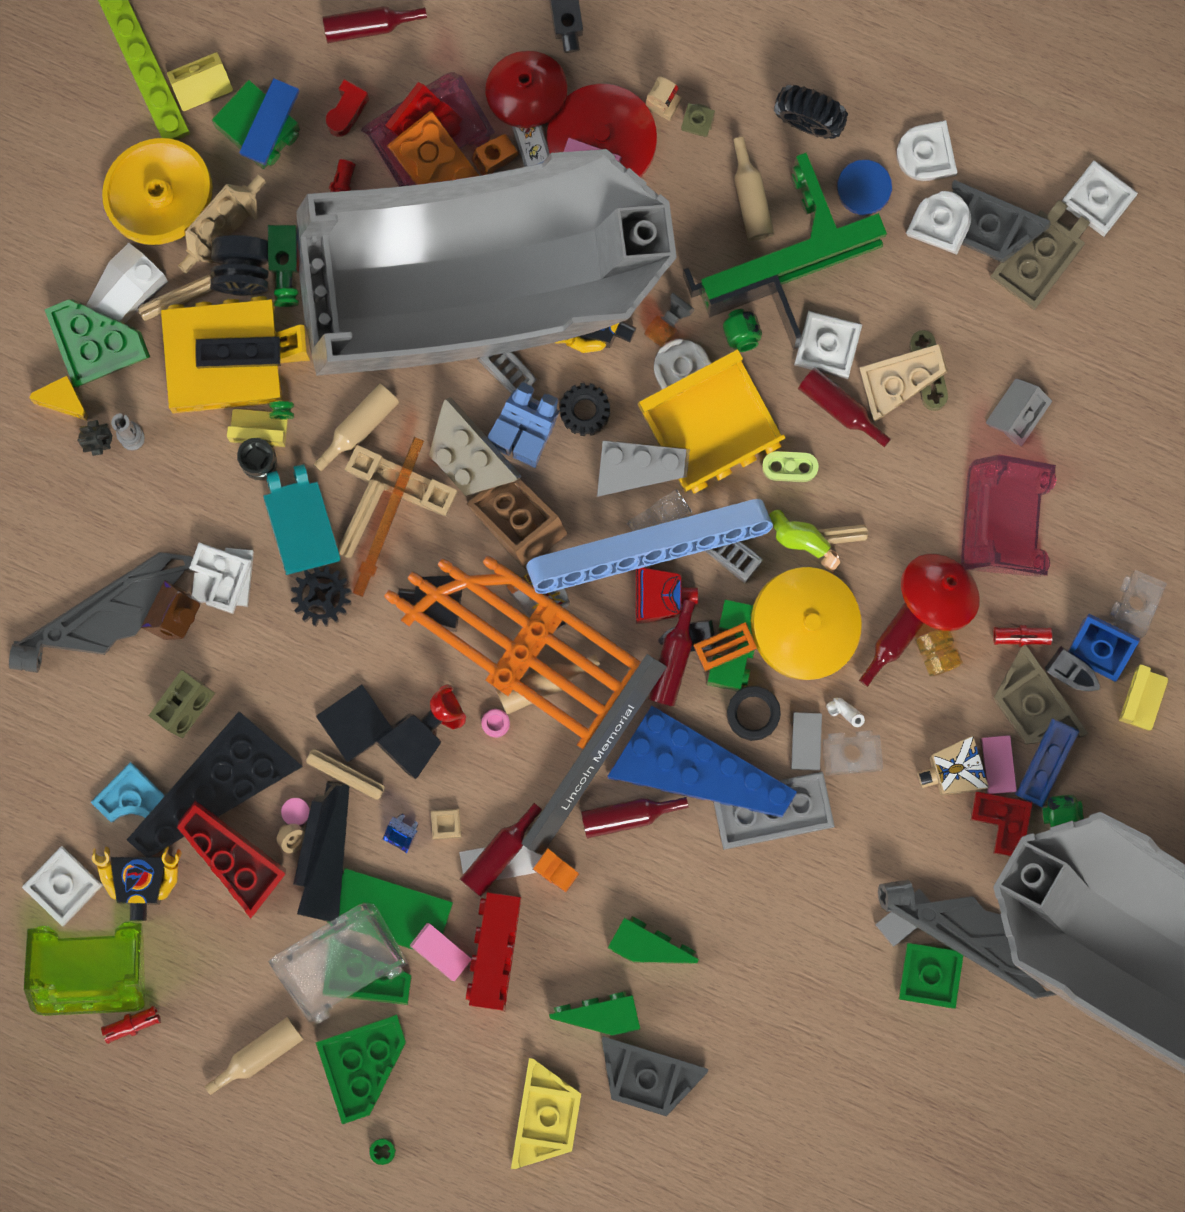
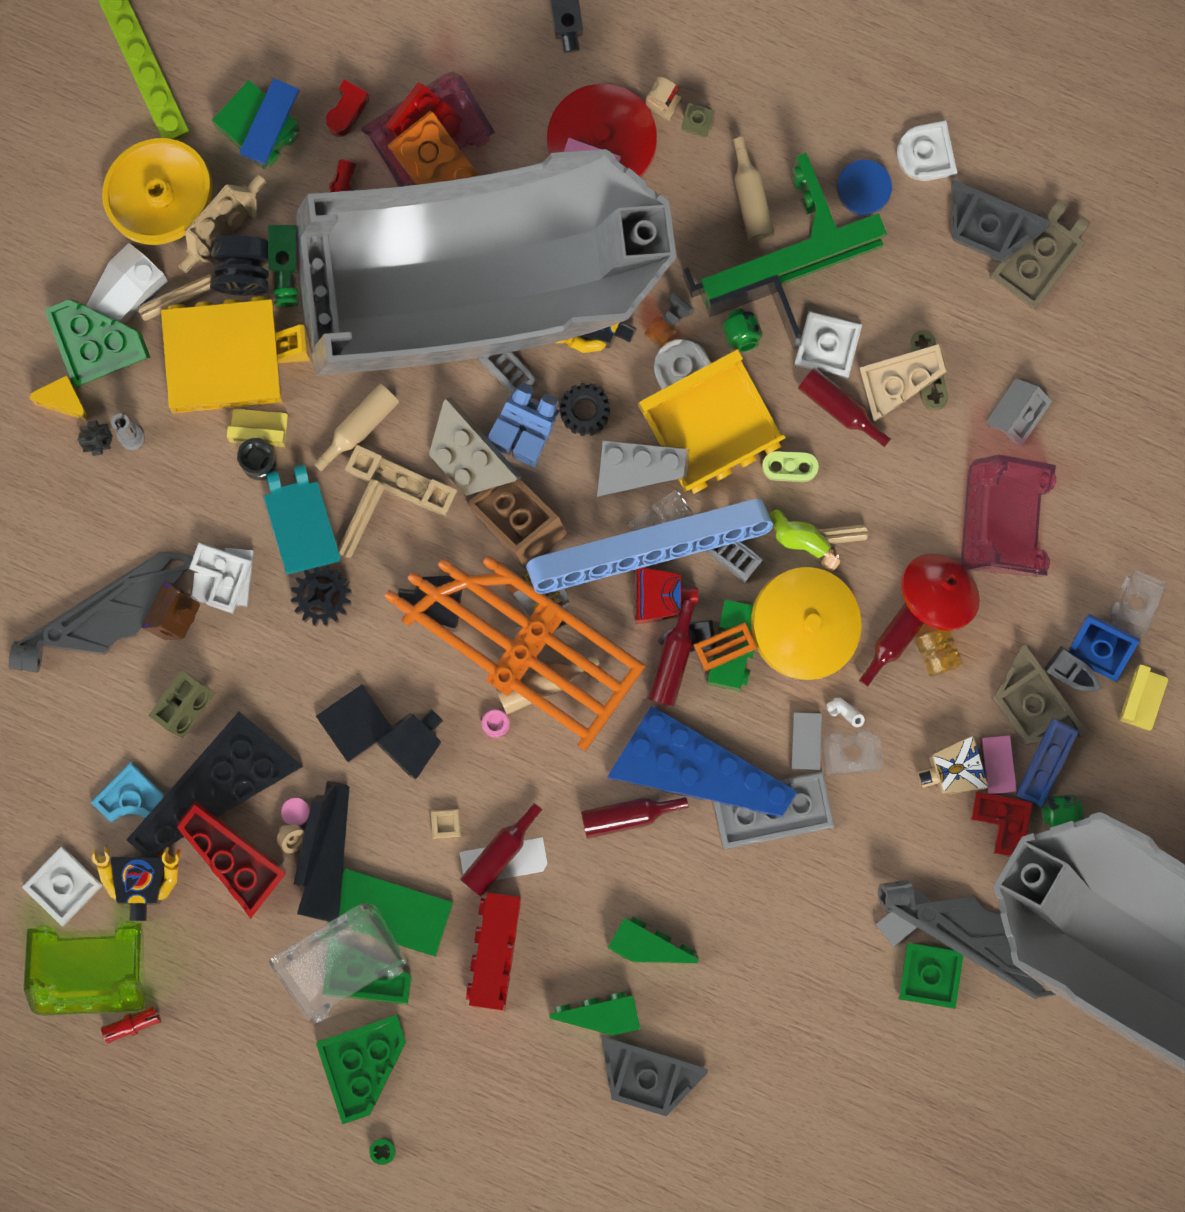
light yellow panel [167,52,233,111] -> none
black tile [196,337,281,369] -> none
tan piece [204,1016,304,1095] -> none
green bush [269,401,294,420] -> none
tan axle [306,749,385,800] -> none
dark red piece [323,6,427,44] -> none
clear orange bar [353,437,424,597] -> none
clear blue tile [383,814,418,853] -> none
bright pink tile [410,923,471,982] -> none
red piece [430,684,466,729] -> none
orange leg [471,134,519,175] -> none
red dish [485,51,568,128] -> none
light yellow wing [511,1058,581,1169] -> none
tile [512,125,550,167] -> none
dark grey tile [521,654,667,855] -> none
orange leg [532,849,579,892] -> none
black tyre [727,686,781,741] -> none
black gear [774,85,848,139] -> none
white tile [906,191,971,255] -> none
red pin [993,625,1052,647] -> none
white tile [1062,161,1138,237] -> none

